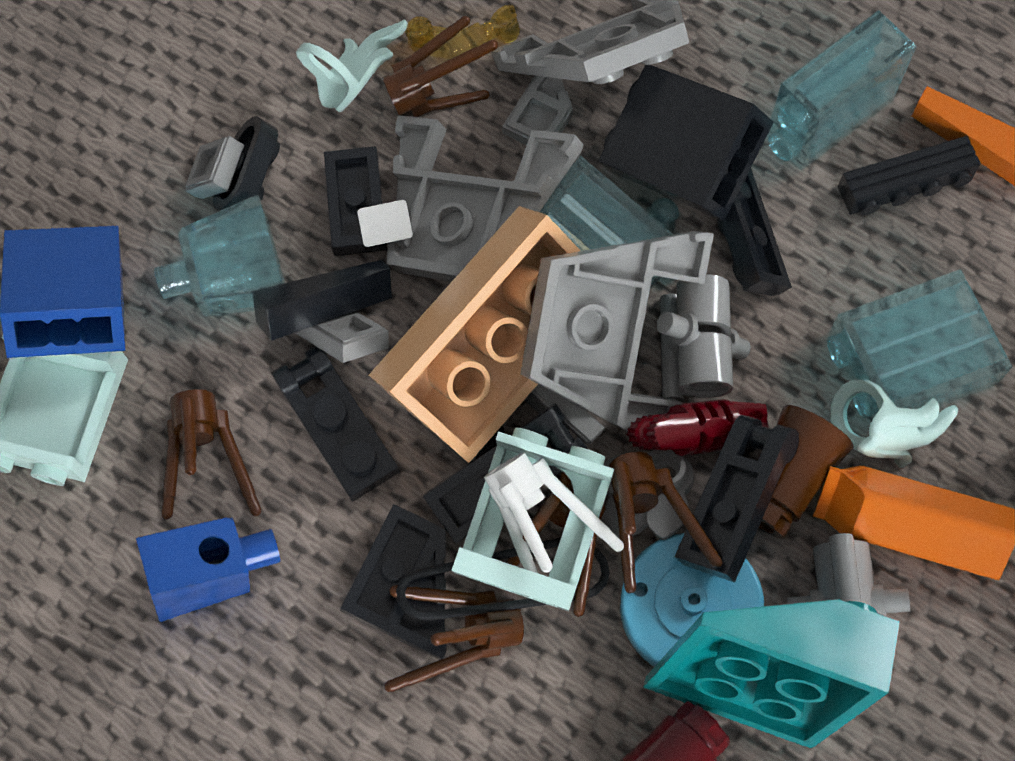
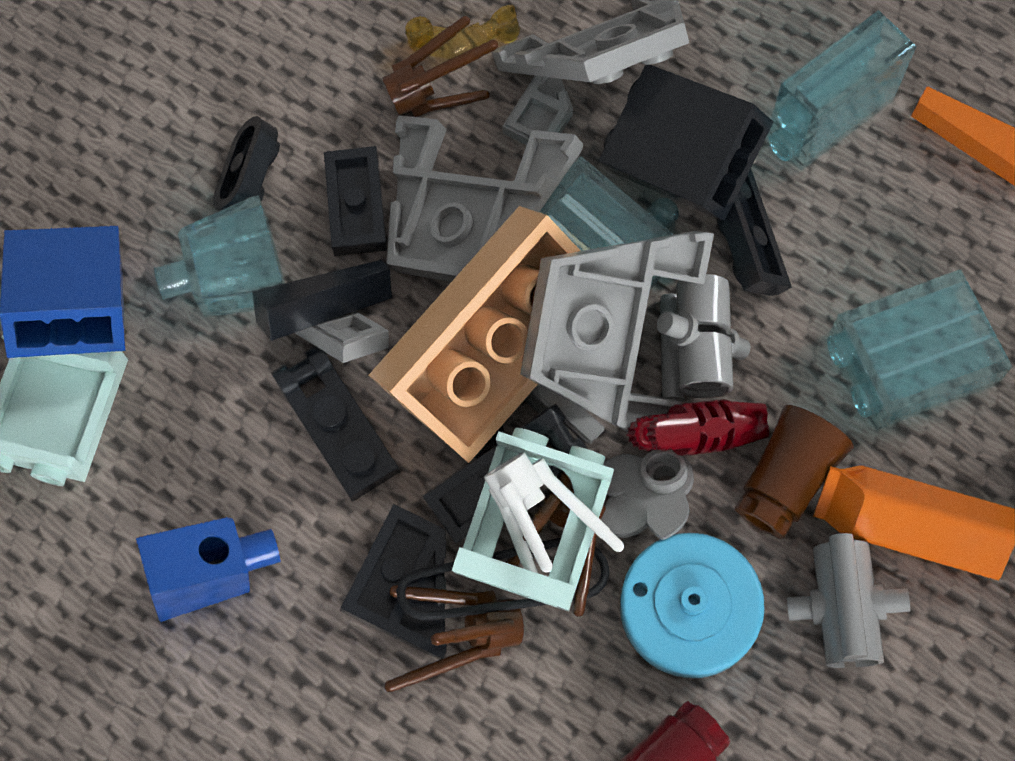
reddish brown plant [161,389,261,520] -> none
light grey tile [185,136,244,199] -> none
light aqua piece [296,20,408,112] -> none
white sticker [357,200,413,247] -> none
reddish brown plant [609,451,722,594] -> none
teal slope [643,599,900,748] -> none
black plate [674,415,799,583] -> none
light aqua piece [830,380,958,468] -> none
black piece [837,136,980,215] -> none

